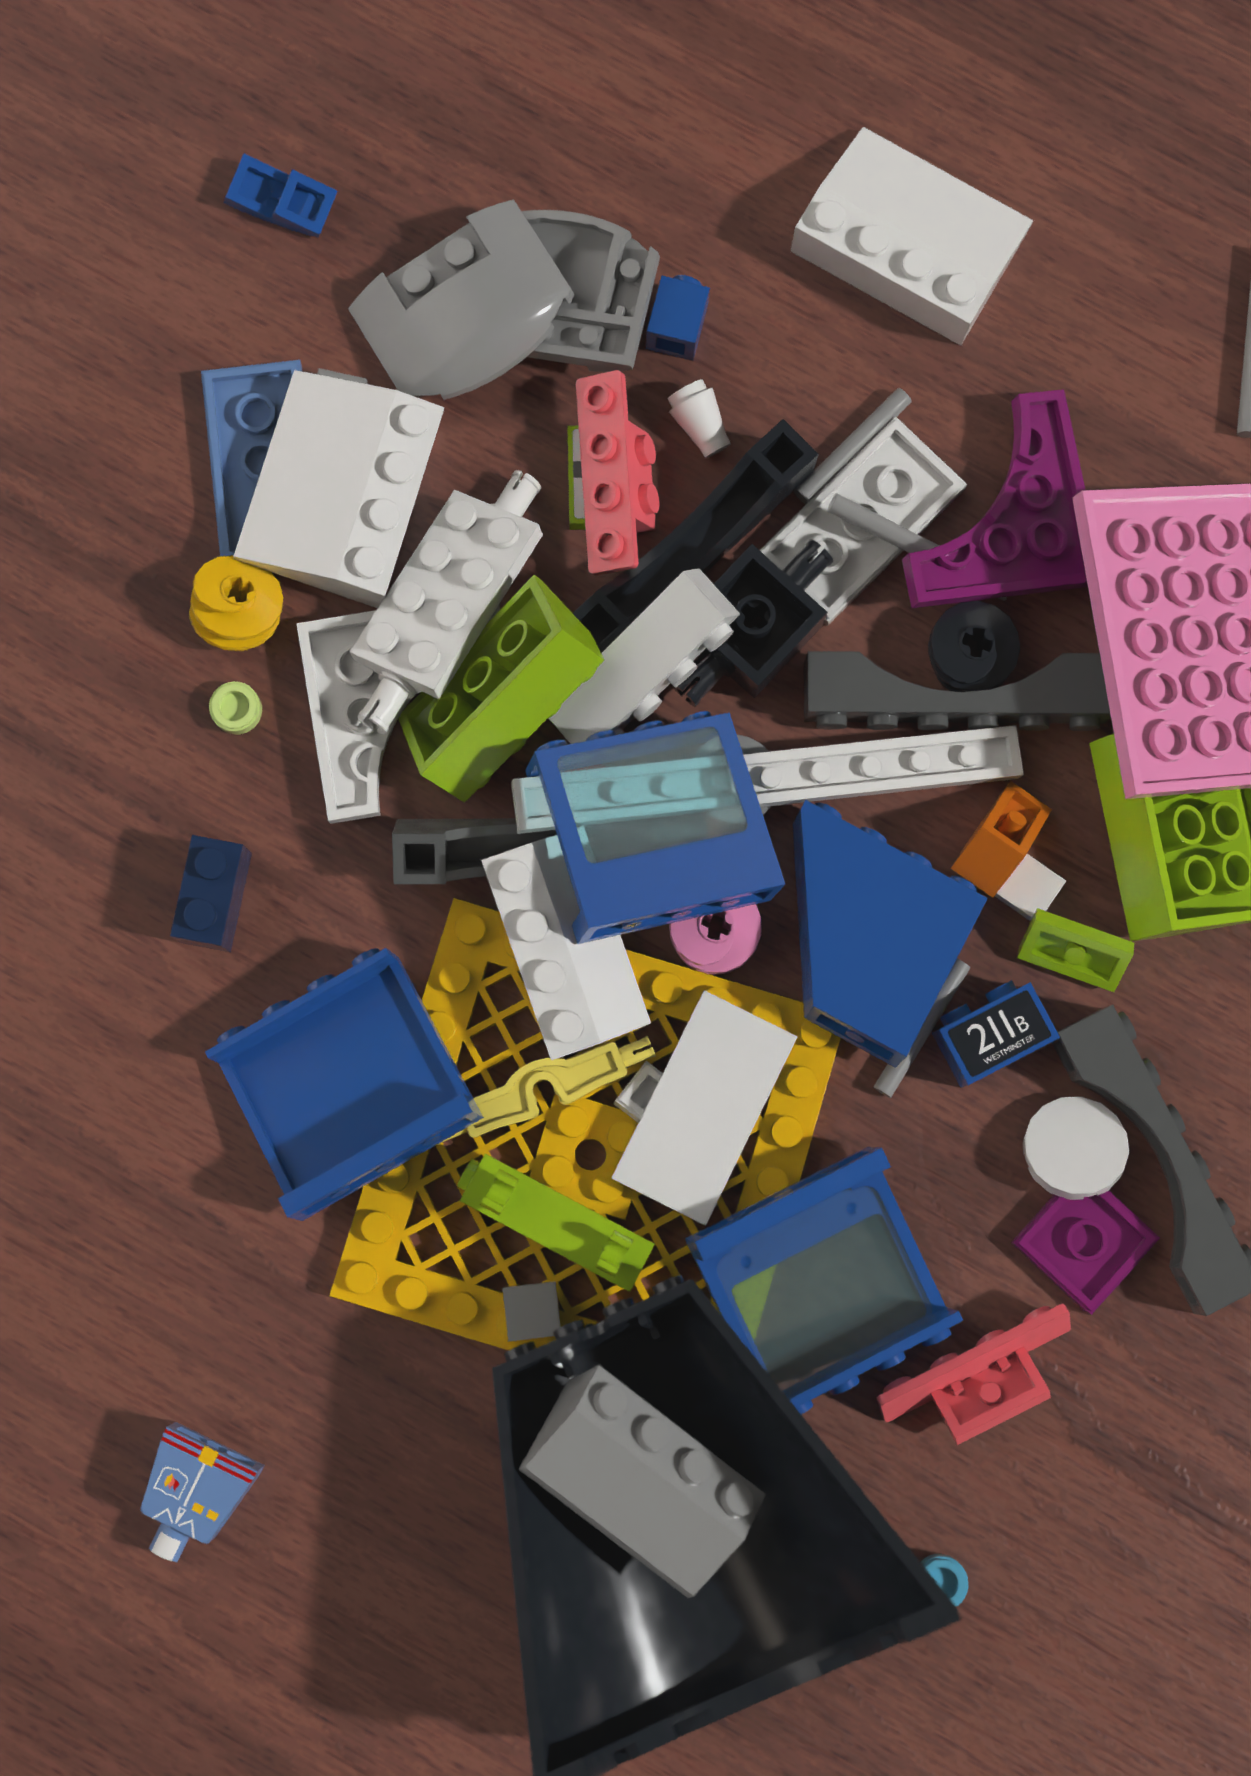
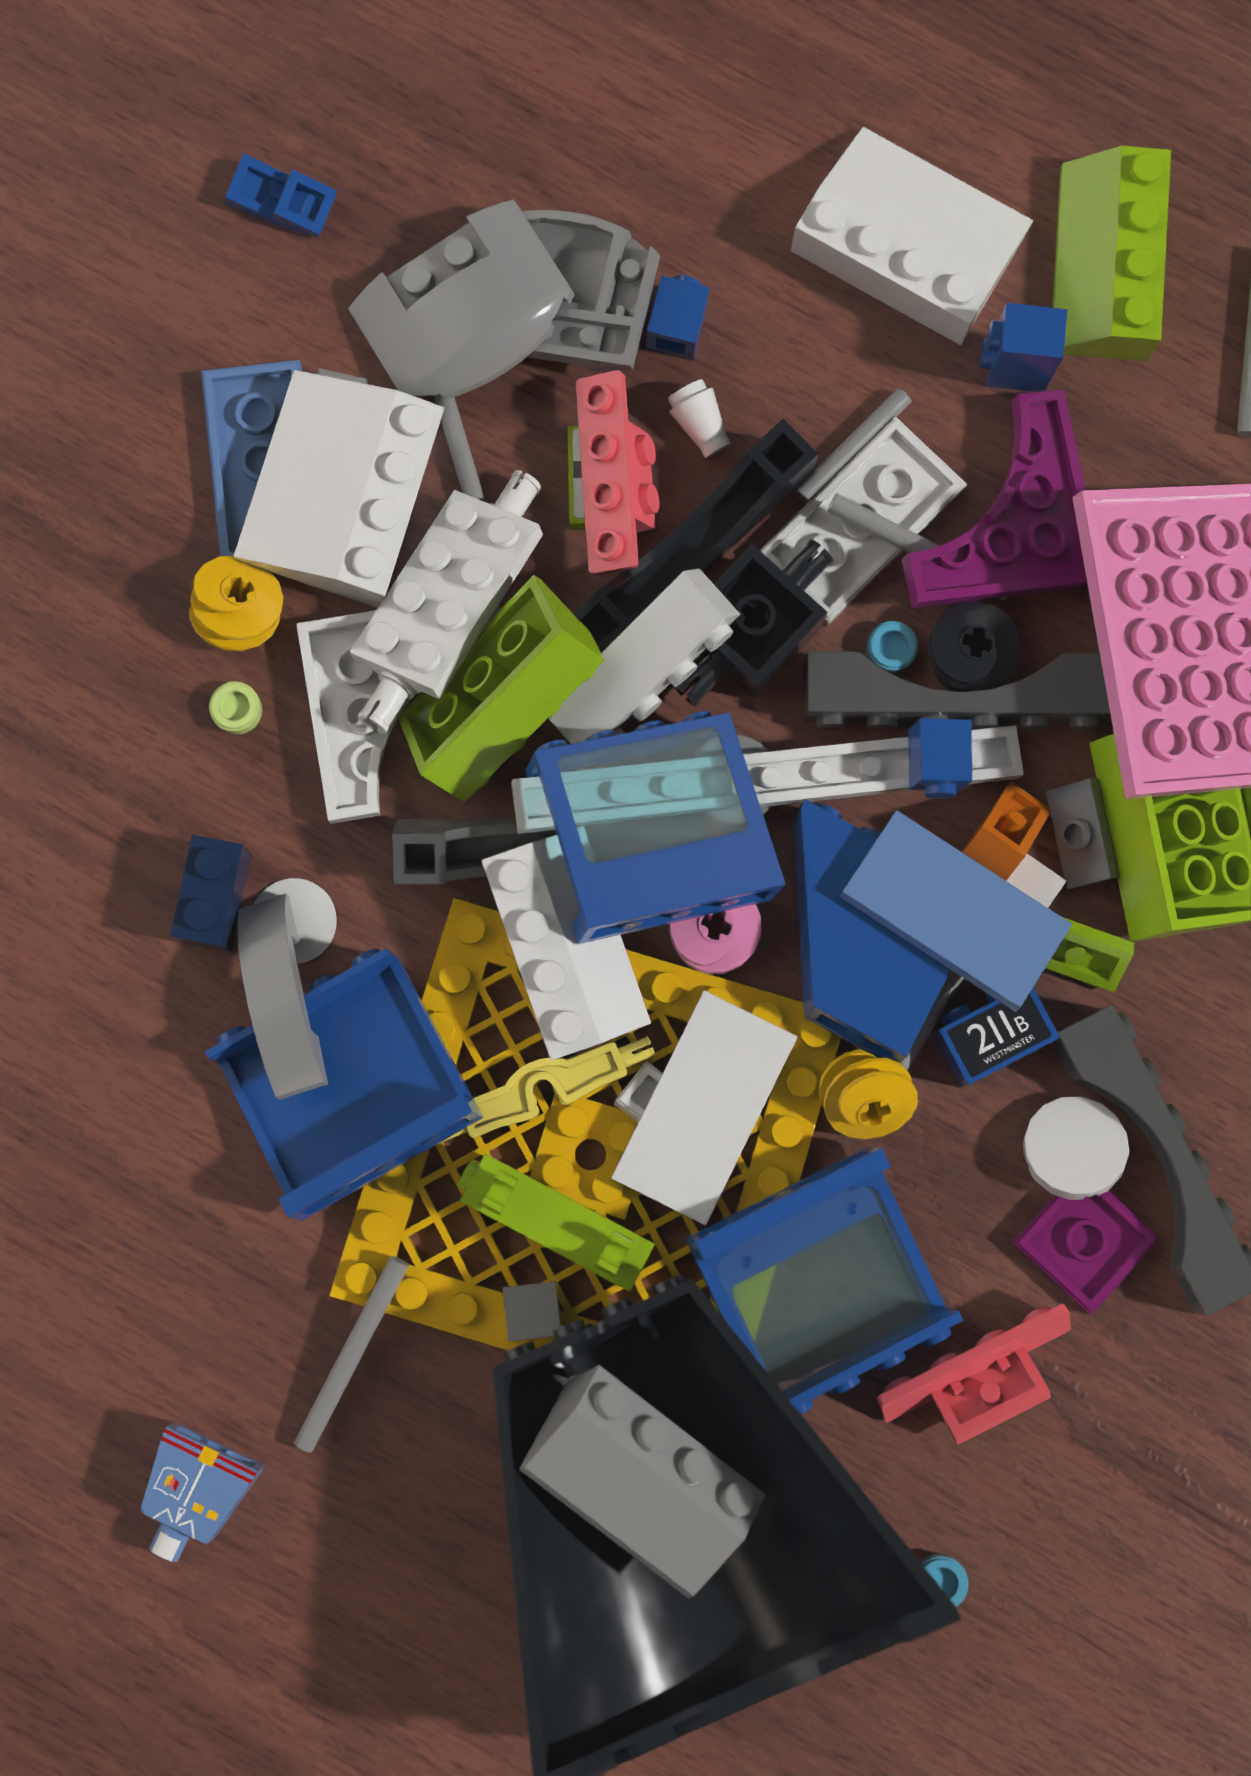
none -> light grey slope [237,893,328,1100]
none -> white sticker [254,878,337,964]
none -> light grey bar [294,1256,409,1453]
none -> light grey bar [433,394,485,501]
none -> yellow piece [818,1049,918,1140]
none -> medium blue tile [839,810,1072,1012]
none -> medium azure tile [866,621,918,674]
none -> blue brick [908,718,973,799]
none -> blue brick [979,303,1068,392]
none -> dark grey plate [1046,778,1120,890]
none -> lime slope [1052,146,1171,361]

